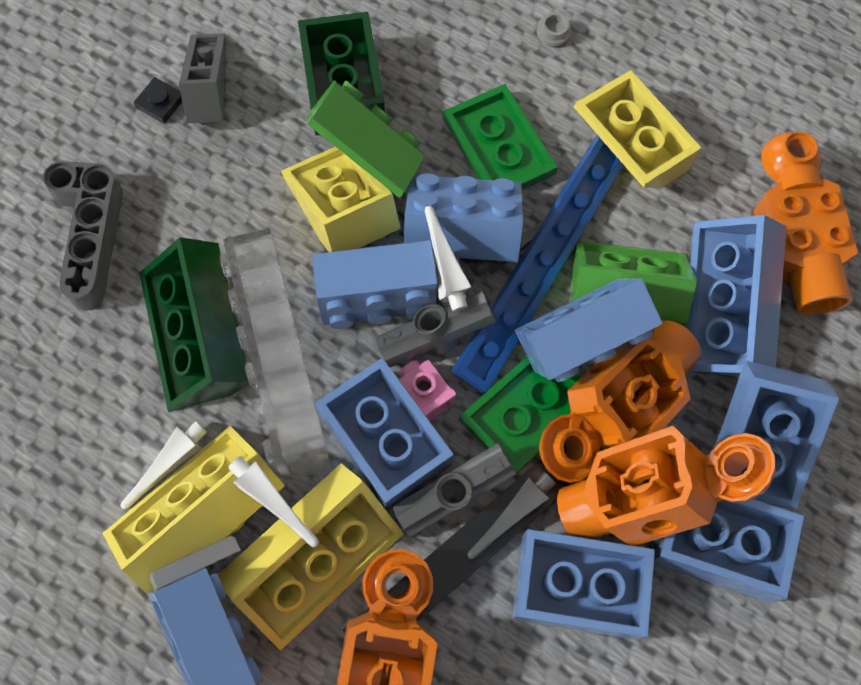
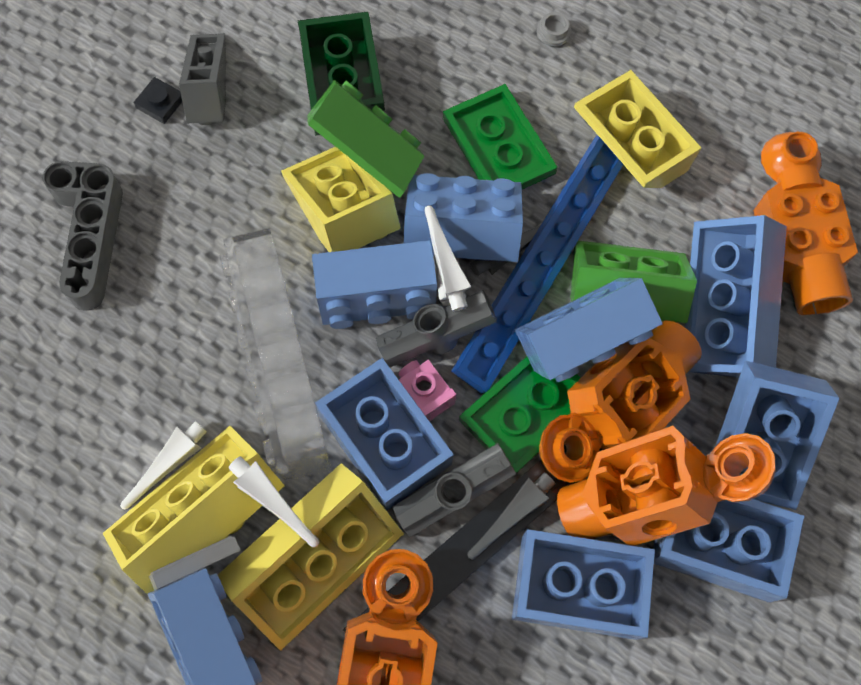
dark green slope [139,237,252,412] -> none

